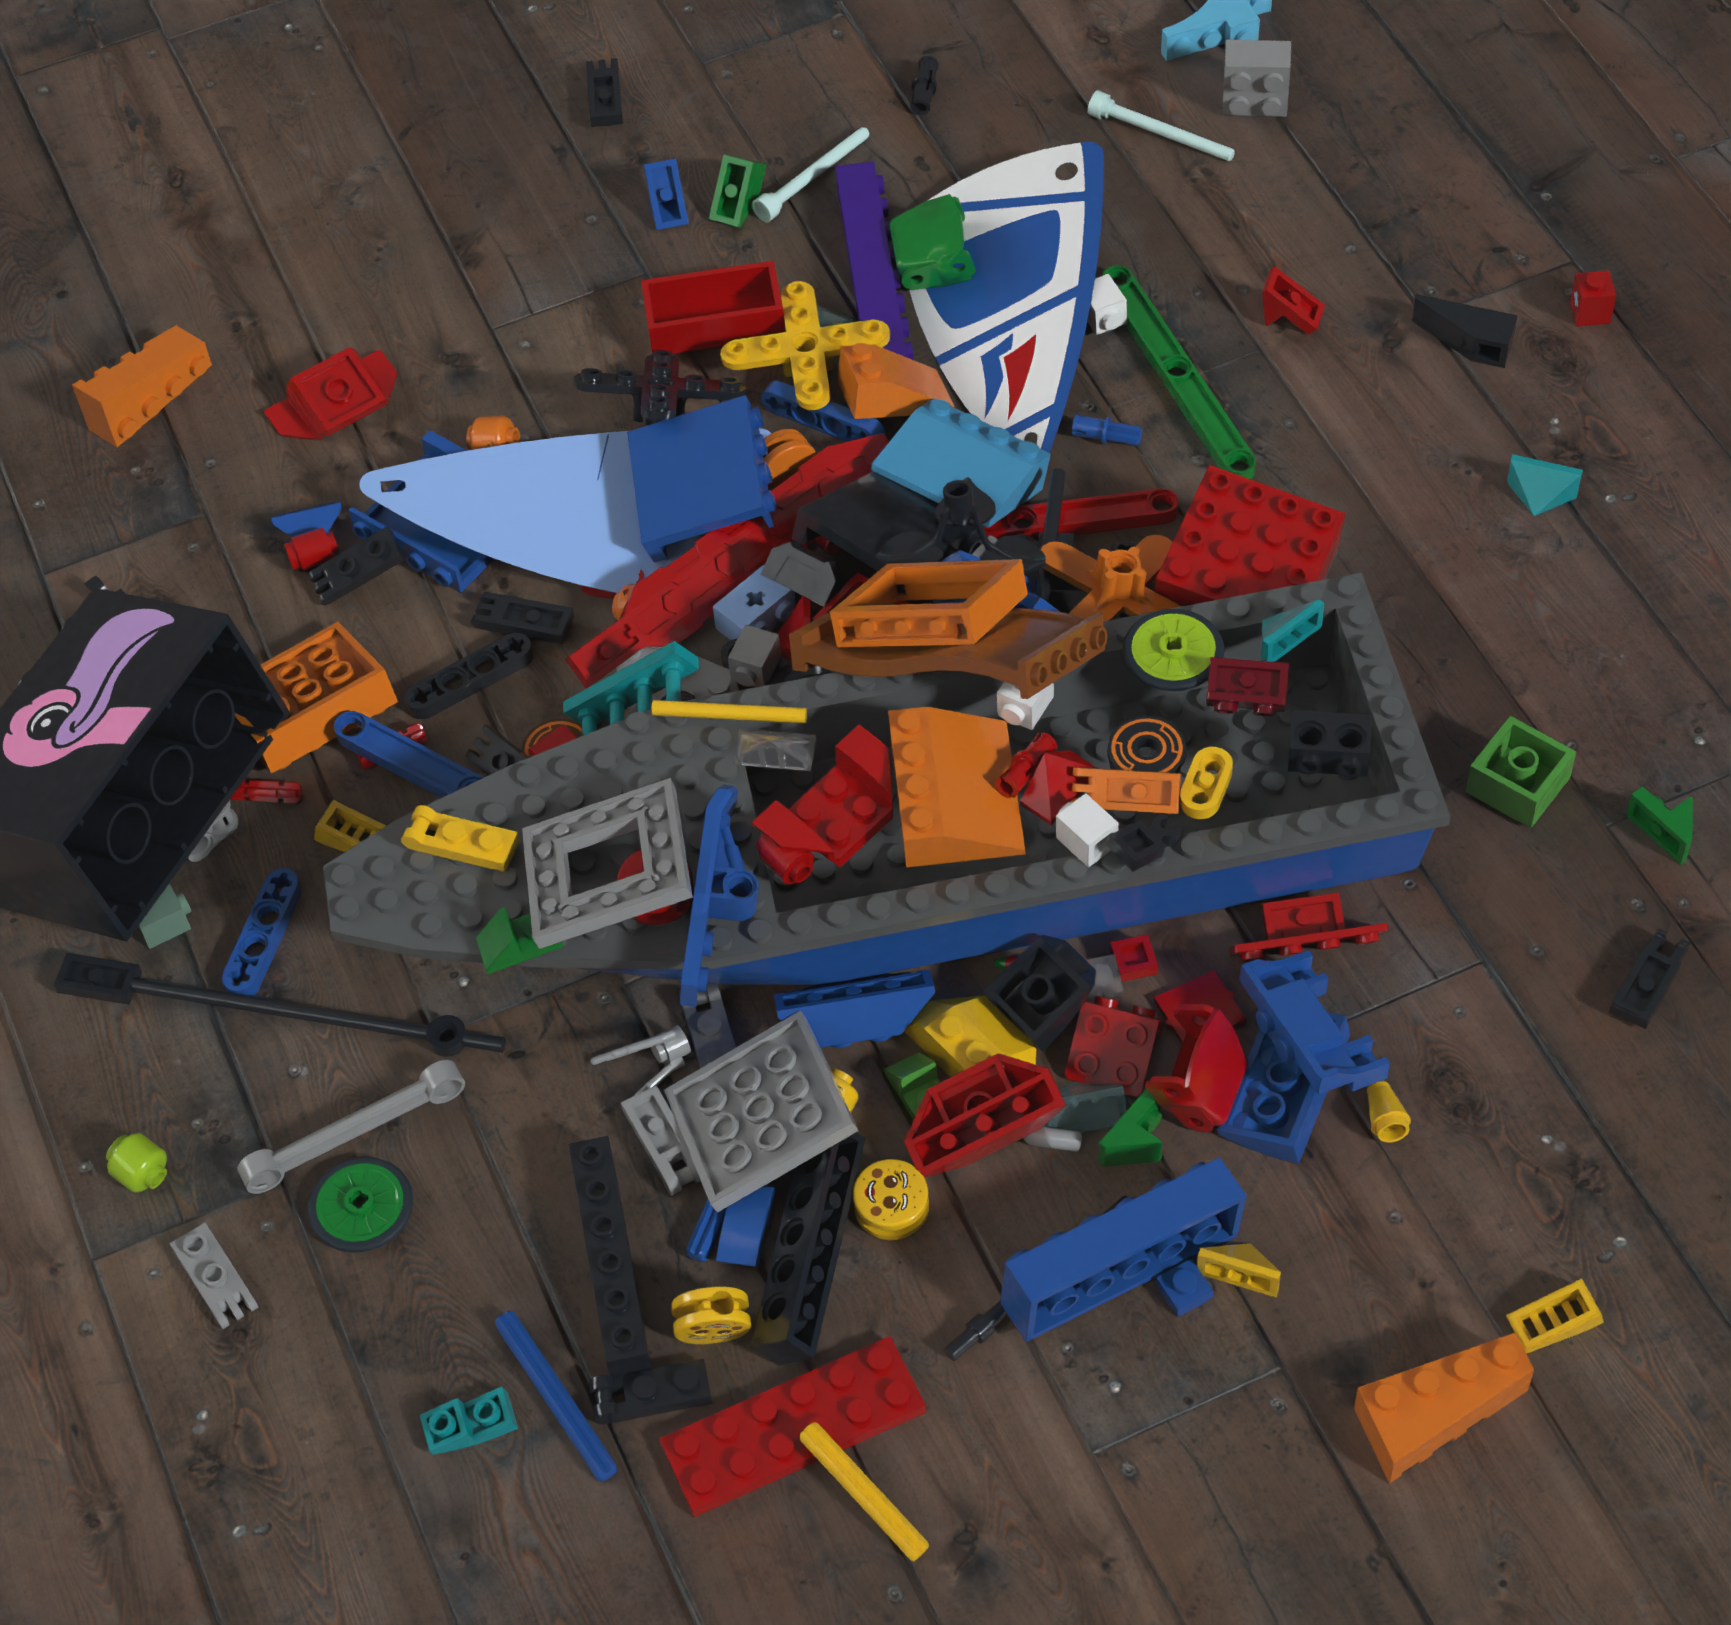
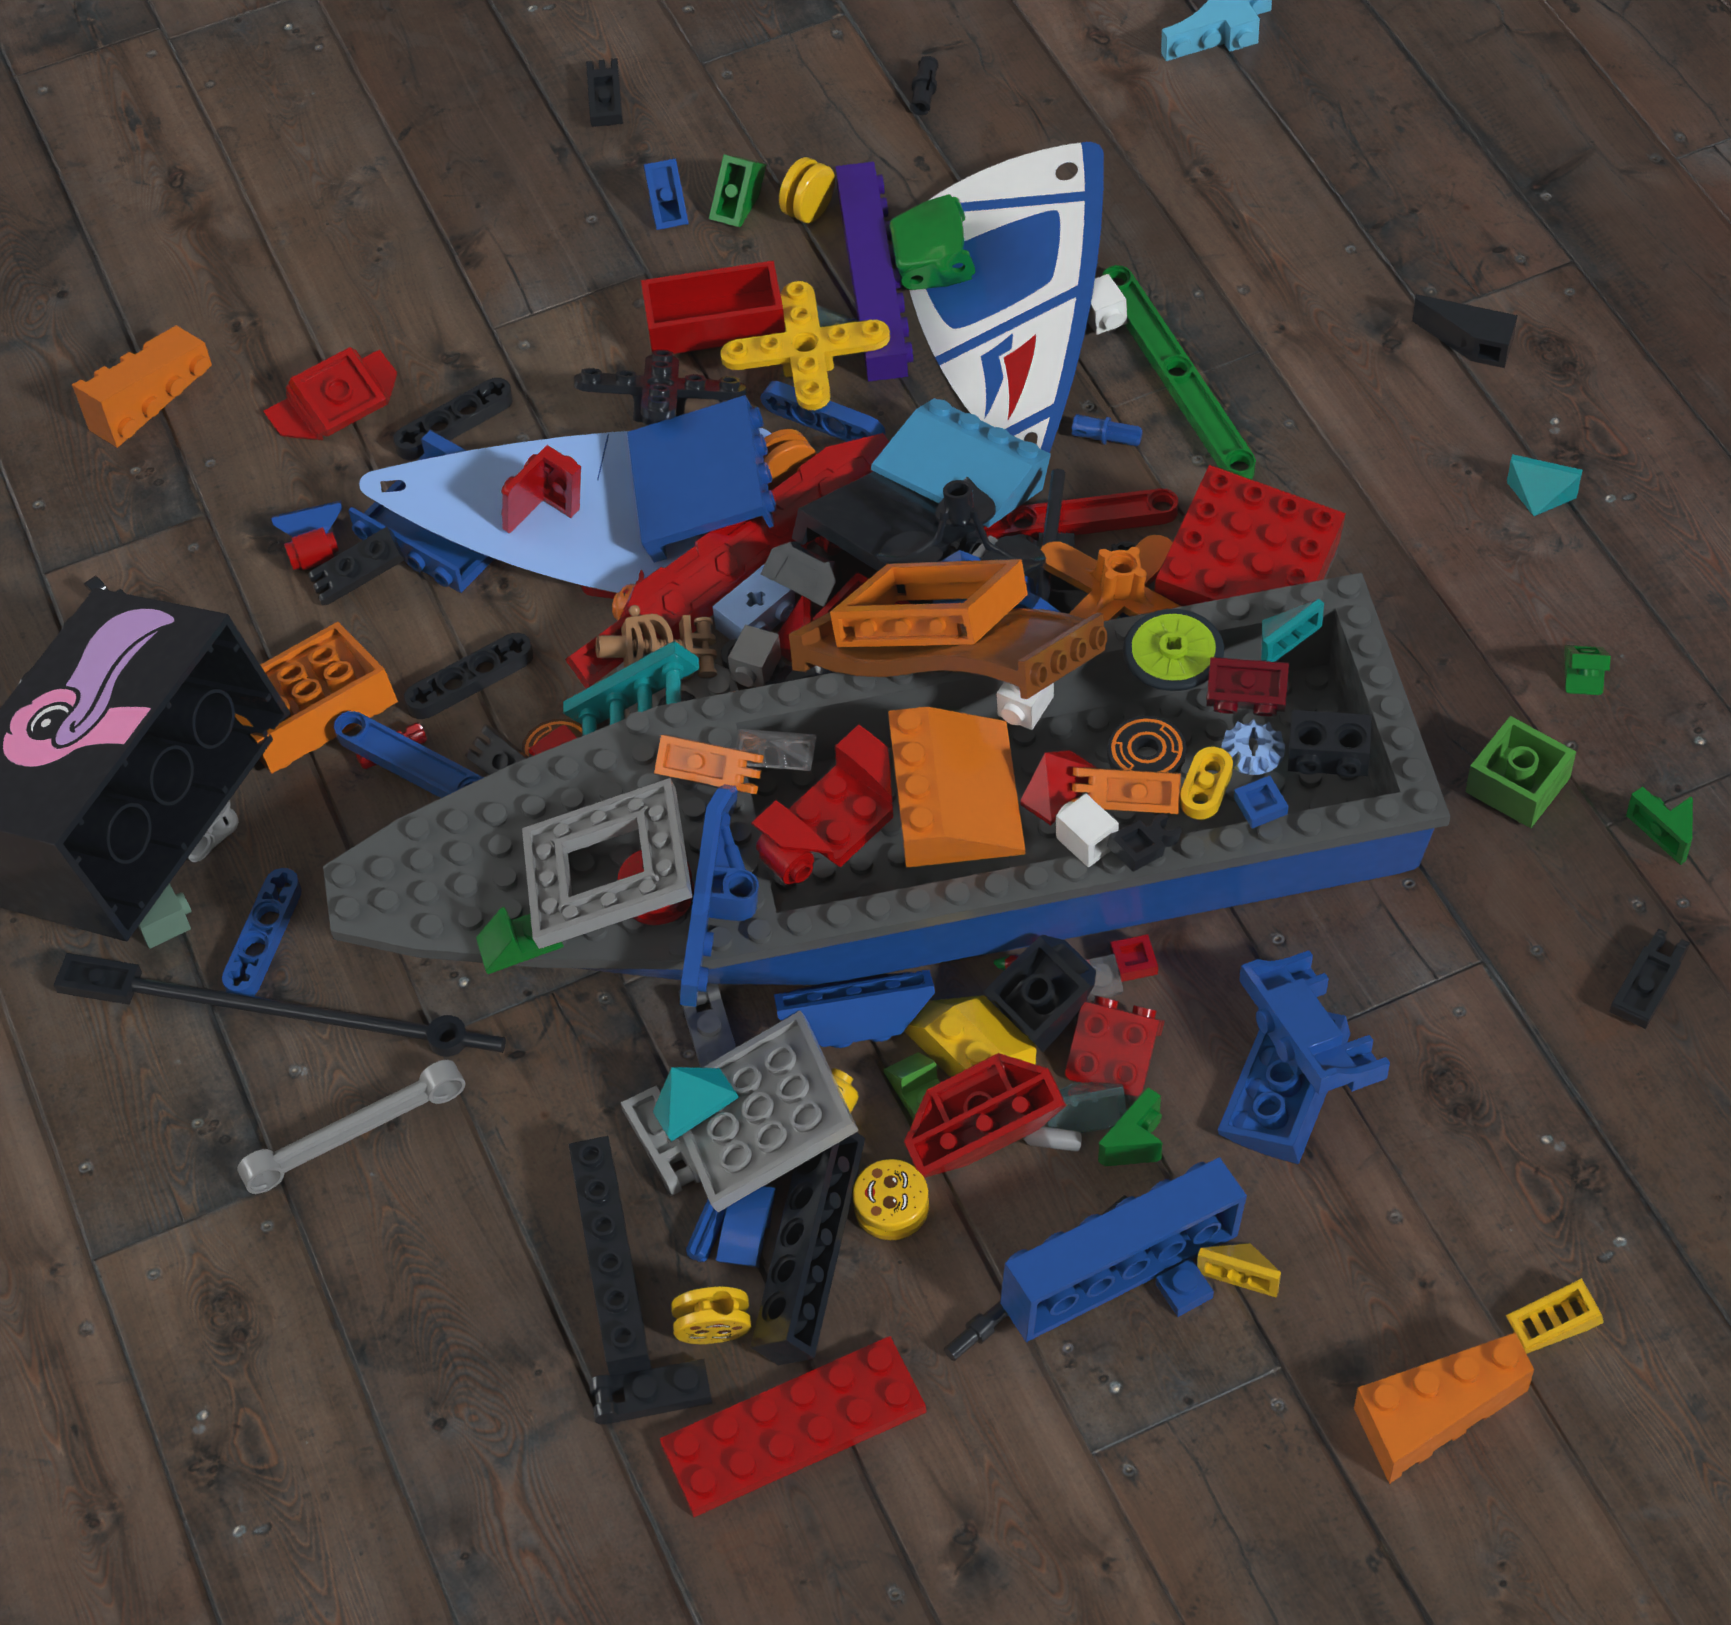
lime head [106,1133,167,1193] -> none
light grey hinge [169,1223,259,1329] -> none
red axle [231,779,302,803] -> none
green wheel [308,1157,413,1253] -> none
yellow slope [314,800,386,852] -> none
yellow plate [401,805,520,872] -> none
teal slope [420,1386,519,1455] -> none
orange head [466,415,520,450] -> none
black hinge [471,592,574,644] -> none
blue axle [495,1311,617,1482] -> none
light grey plant [590,1025,691,1095] -> none
yellow bar [652,700,807,723] -> none
light aqua piece [752,127,869,223] -> none
yellow axle [800,1422,929,1561] -> none
orange slope [837,343,955,419] -> none
red pin [995,732,1057,798] -> none
light aqua piece [1087,90,1235,161] -> none
red piece [1145,1004,1248,1133] -> none
red piece [1154,970,1246,1044] -> none
light grey brick [1222,40,1291,117] -> none
red bracket [1229,892,1389,962] -> none
red slope [1262,266,1325,335] -> none
yellow cone [1367,1081,1411,1143] -> none
red brick [1570,270,1616,327] -> none
none -> black beam [393,378,513,460]
none -> red bracket [501,445,581,533]
none -> medium nougat torso [596,605,717,679]
none -> teal slope [653,1067,739,1142]
none -> orange hinge [654,735,764,794]
none -> yellow head [779,157,835,223]
none -> light blue gear [1221,718,1285,775]
none -> blue plate [1234,775,1288,829]
none -> green slope [1565,645,1611,695]

